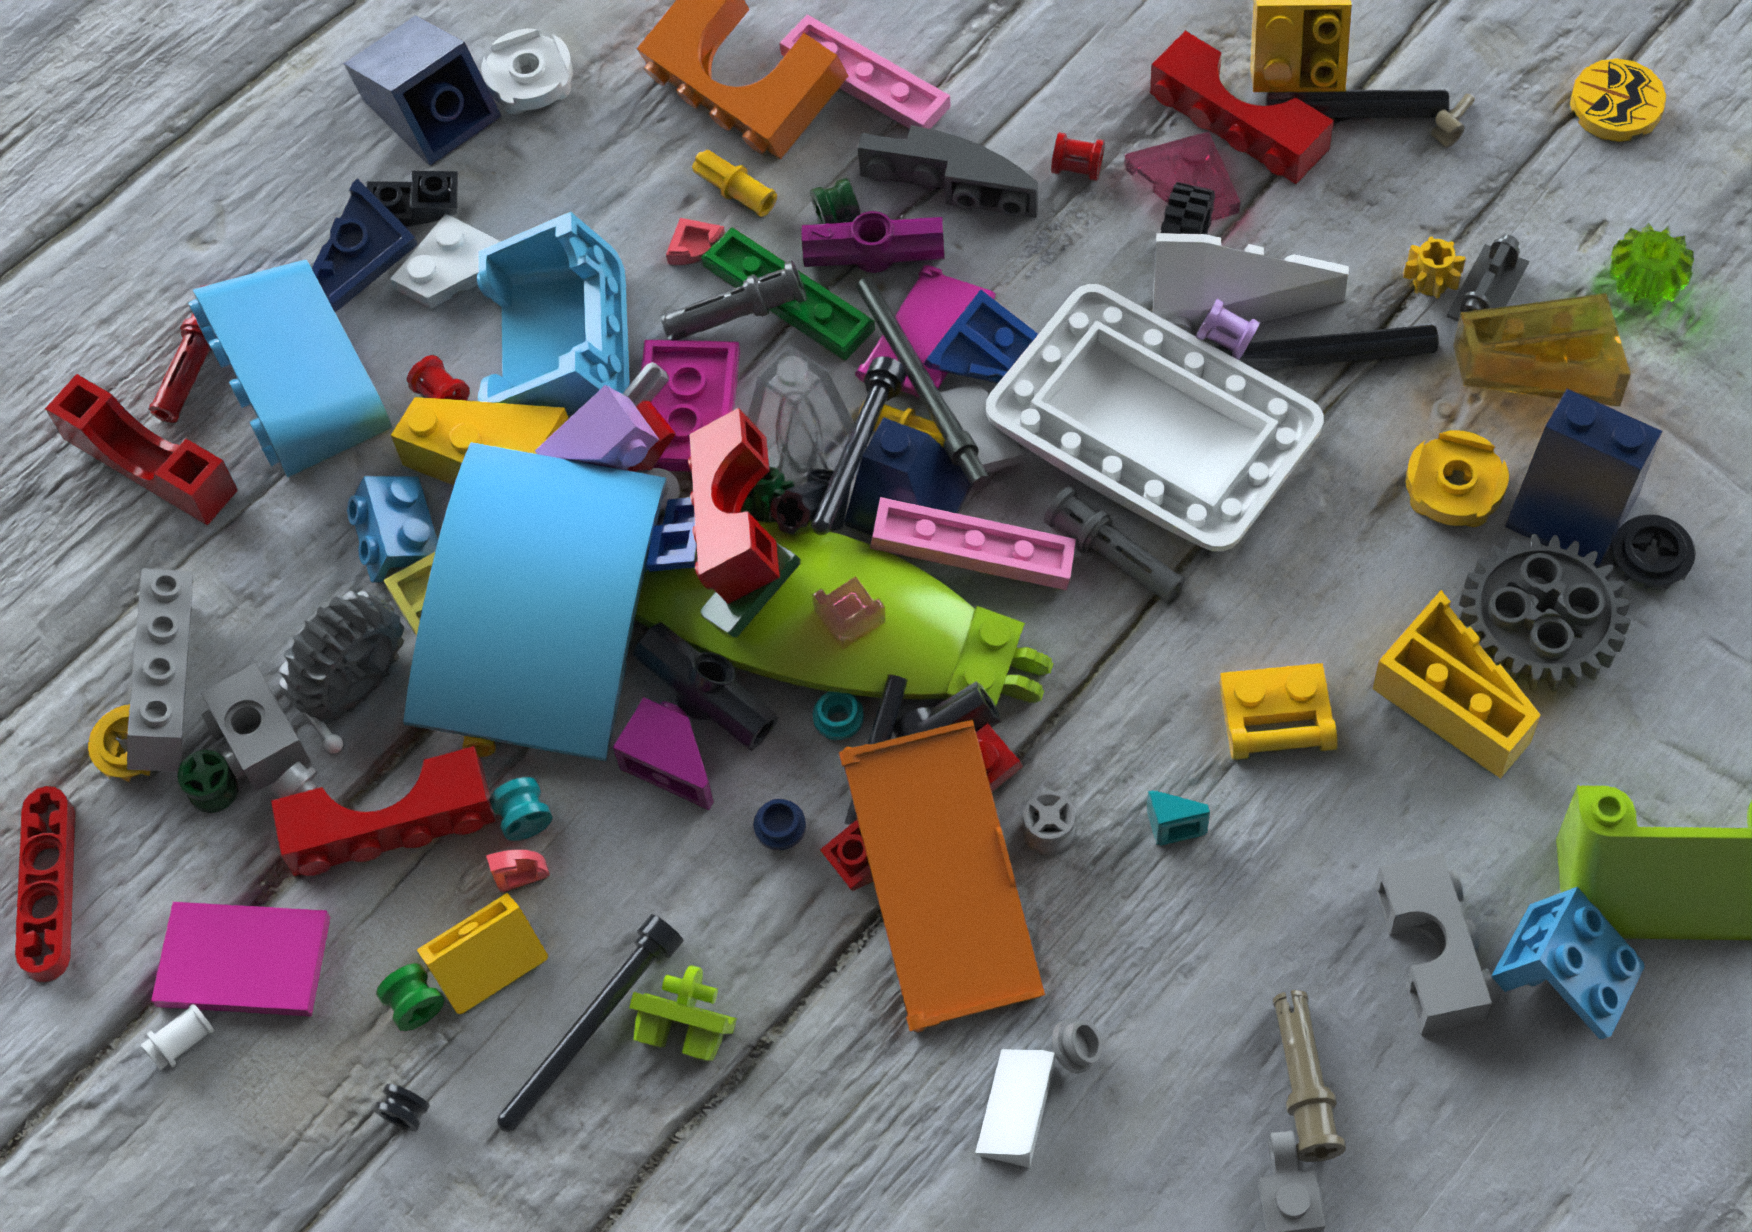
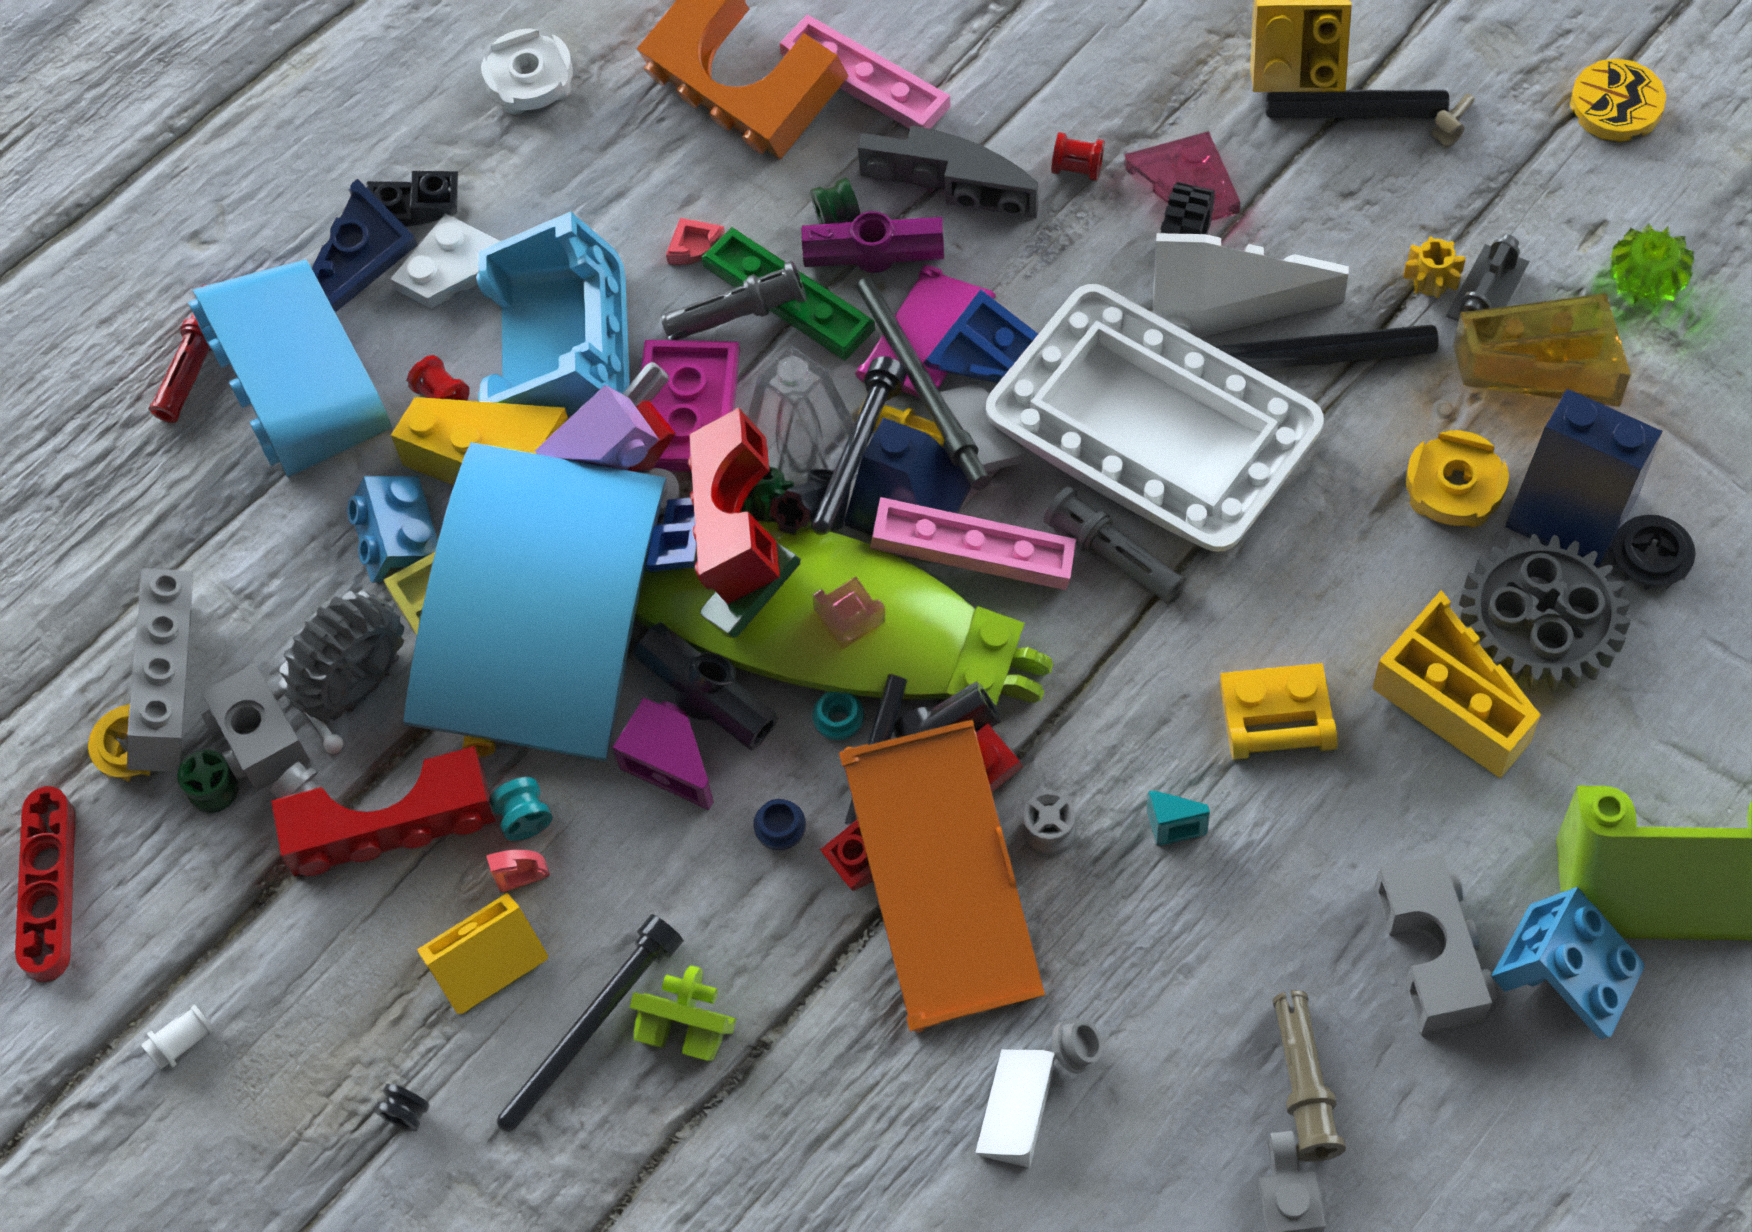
red arch [45,374,238,526] -> none
dark pink tile [151,902,331,1017] -> none
dark blue slope [343,15,502,165] -> none
green wheel [376,963,445,1031] -> none
yellow axle [692,150,777,217] -> none
red arch [1150,30,1334,184] -> none
lavender bush [1196,299,1260,360] -> none

